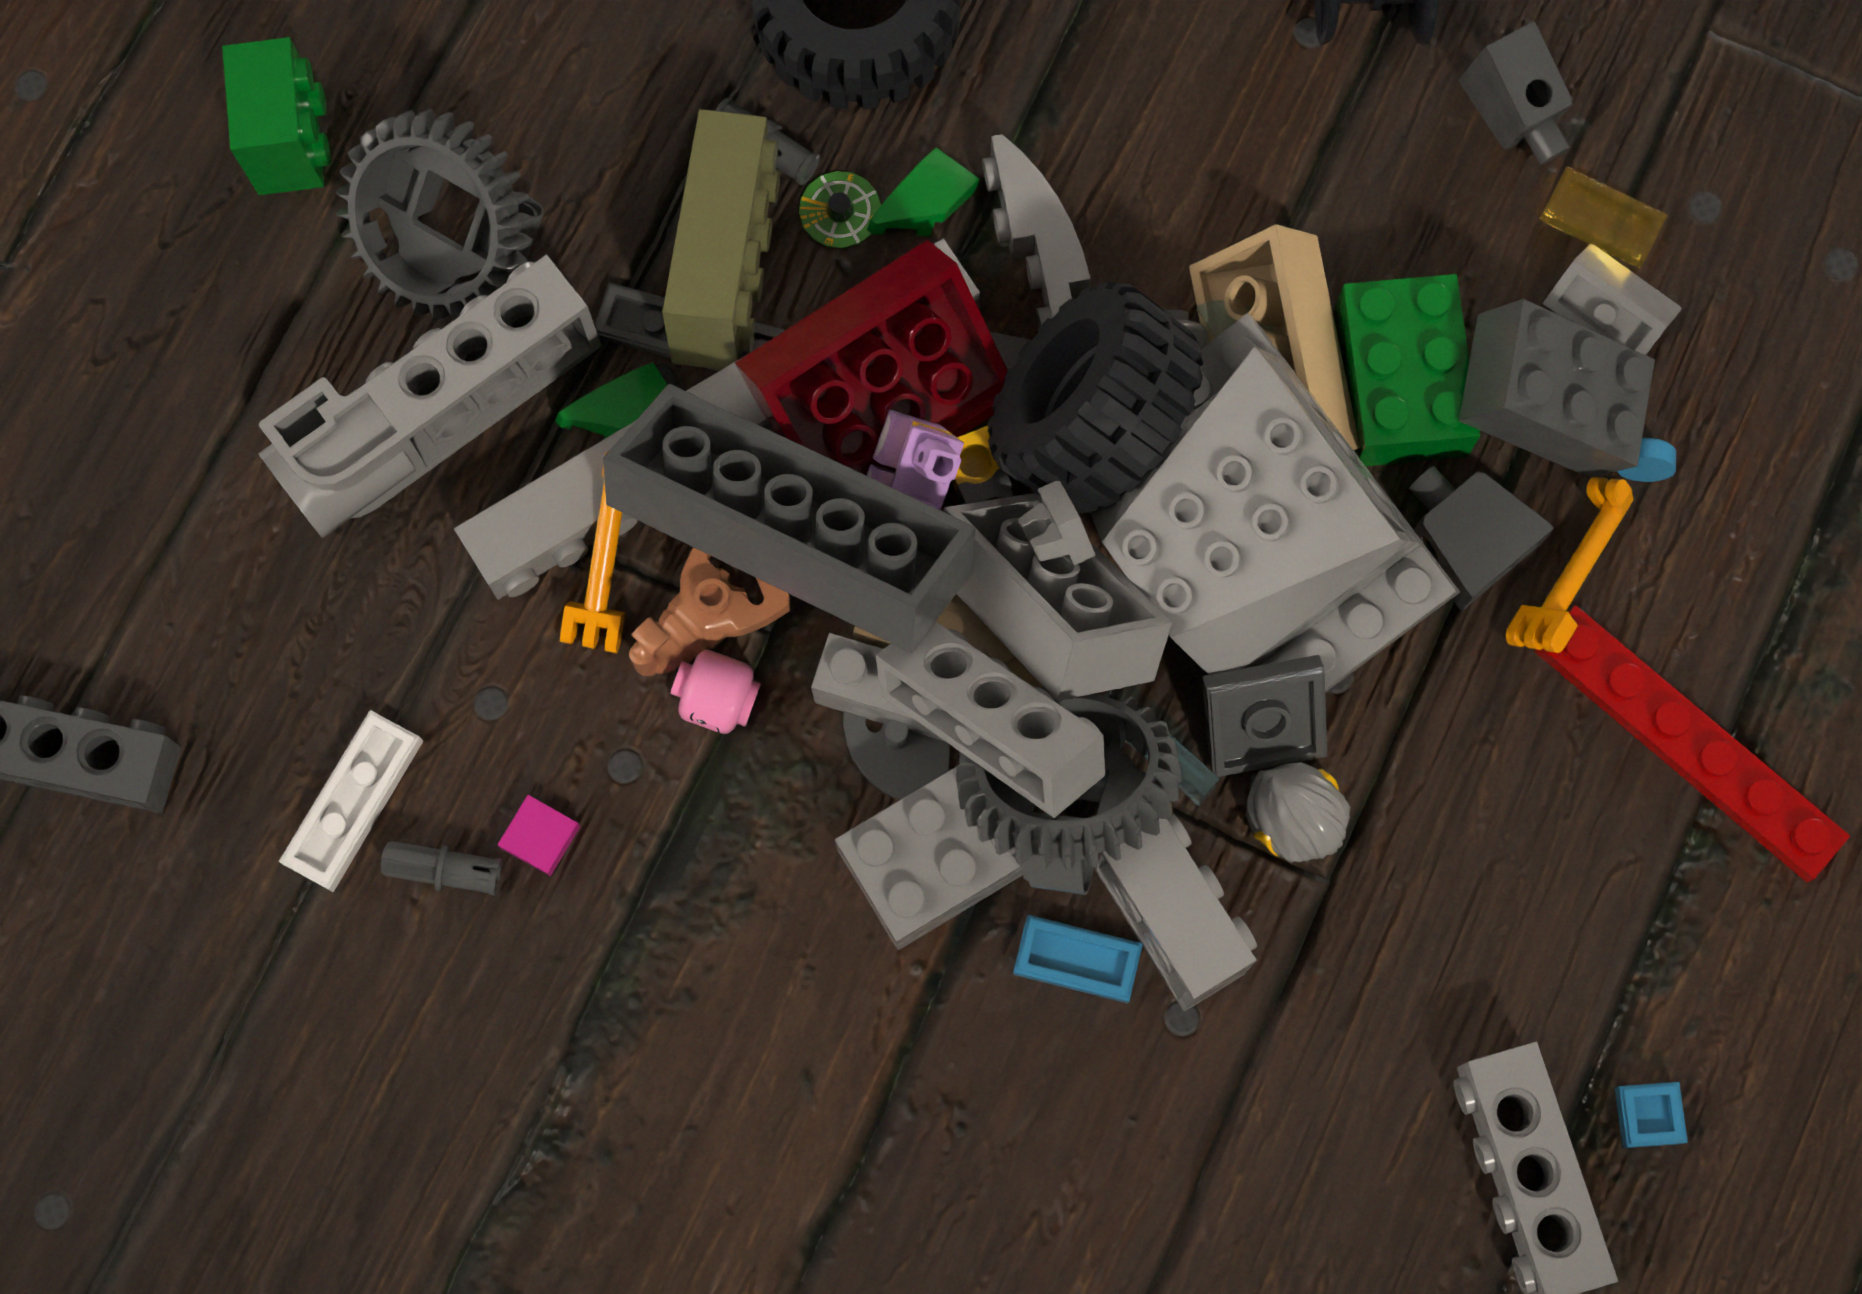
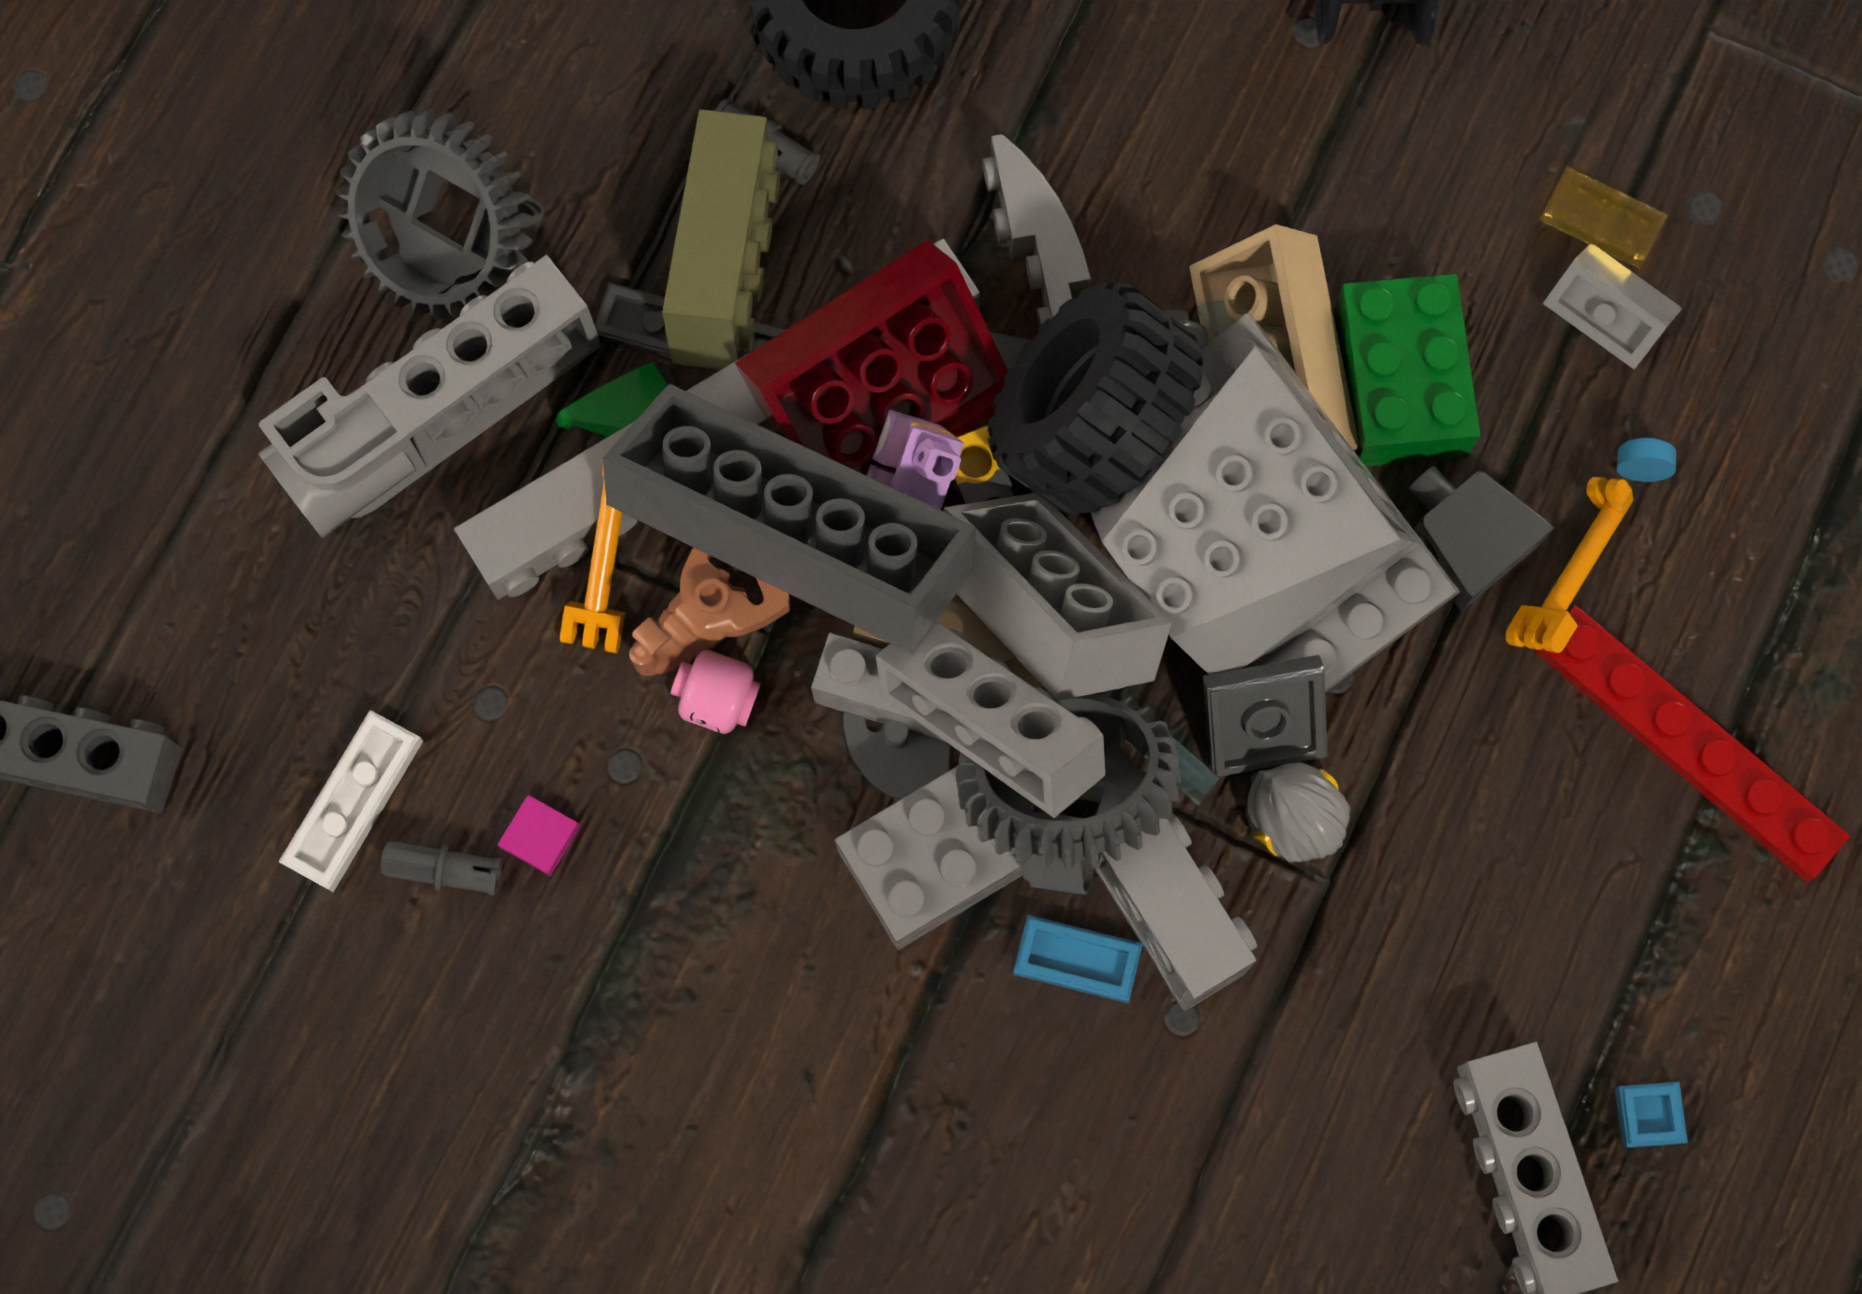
green brick [222,37,331,195] -> none
bright green piece [799,171,881,249] -> none
green slope [867,147,979,236] -> none
light grey tile [1019,481,1095,566] -> none
dark grey torso [1458,21,1573,166] -> none
dark grey brick [1459,299,1655,478] -> none

